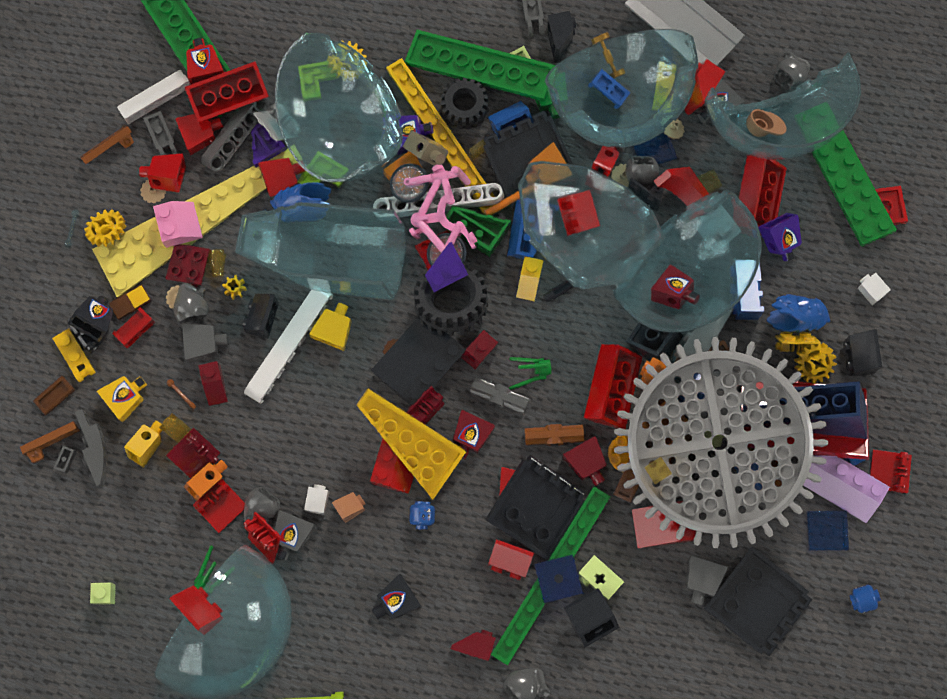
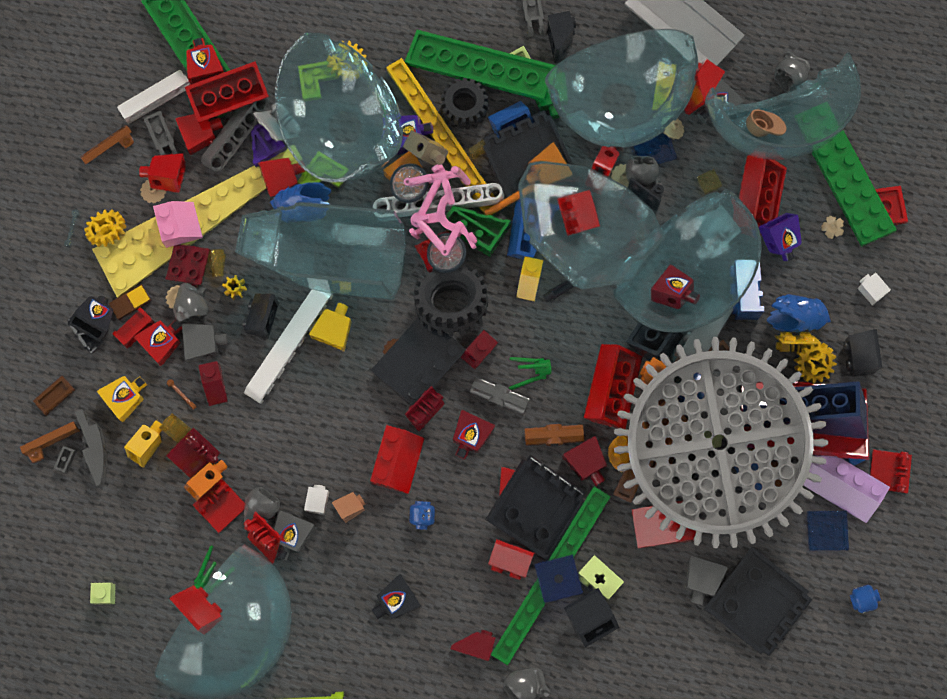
yellow plate [52,328,96,383] -> none
yellow wing [357,389,466,500] -> none
dark purple wing [425,242,468,292] -> none
blue hinge [587,69,630,109] -> none
pearl gold wheel [591,32,625,79] -> none
clear yellow tile [644,457,672,484] -> none
red arch [654,167,715,215] -> none
none -> red torso [134,320,183,366]
none -> tan plant [821,216,844,239]

